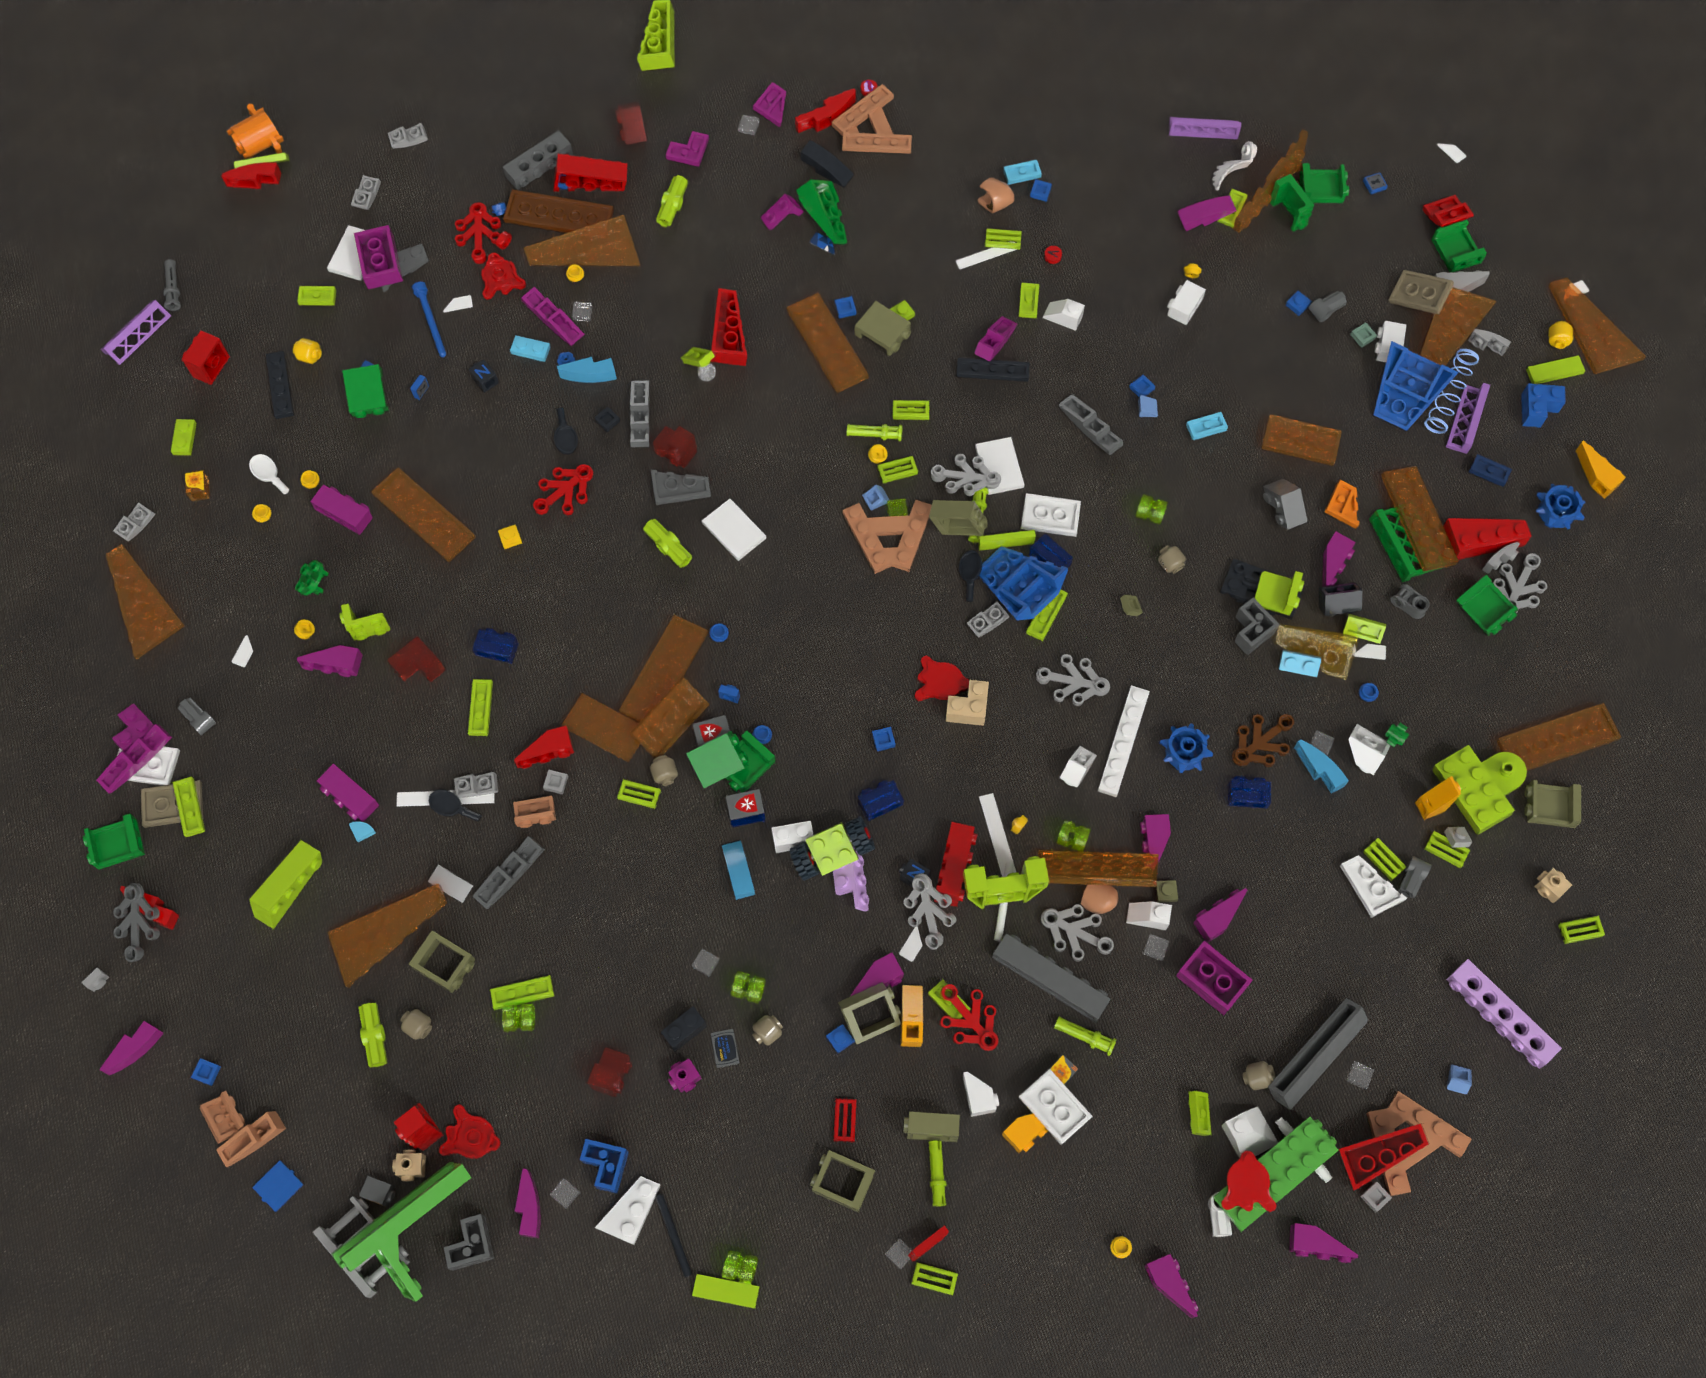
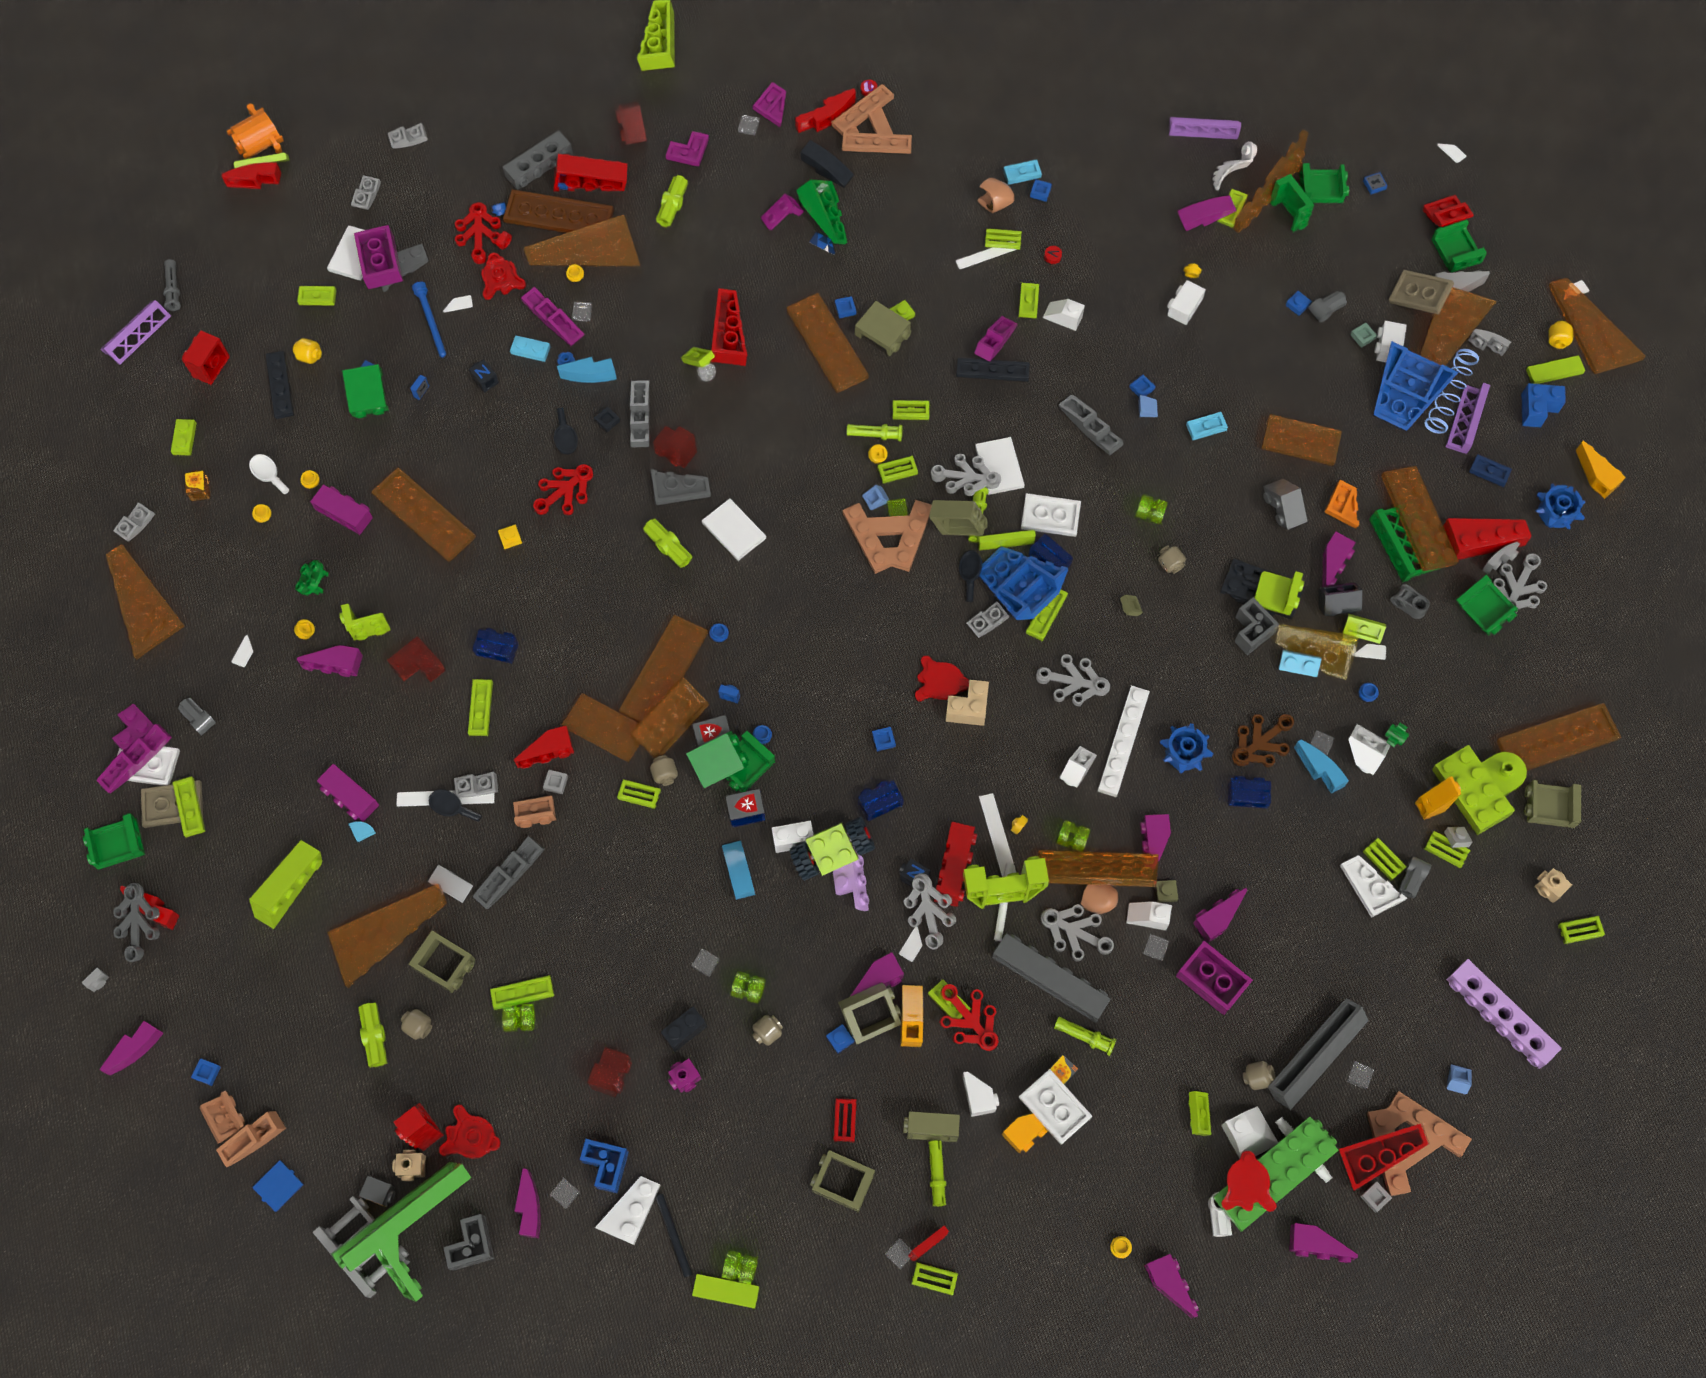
sticker [711,1029,739,1068] -> none

